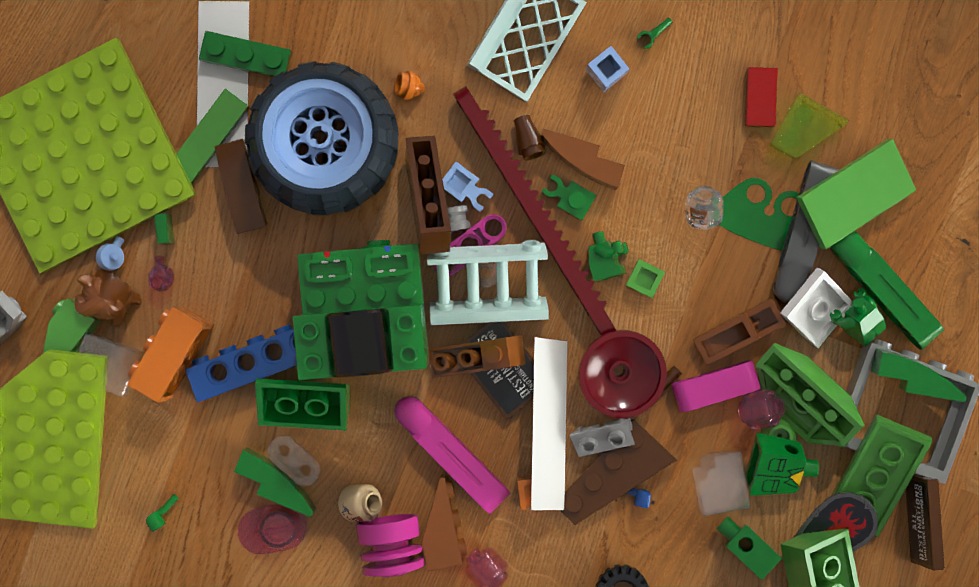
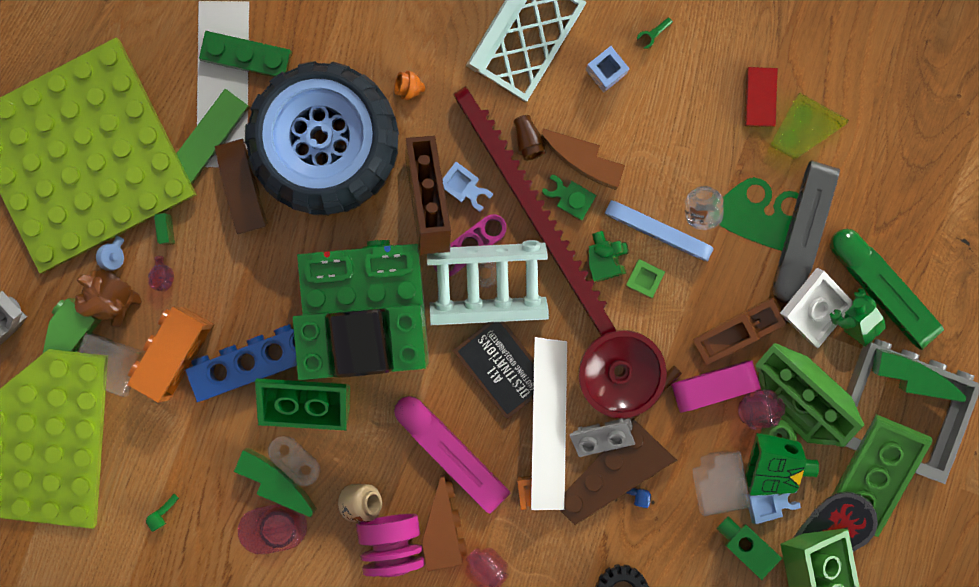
dark orange slope [428,335,526,378] -> none
light grey wheel [447,205,471,233] -> none
bright green tile [796,139,916,249] -> none
tile [906,474,945,571] -> none
none -> light blue beam [604,200,714,262]
none -> light blue plate [745,492,801,524]

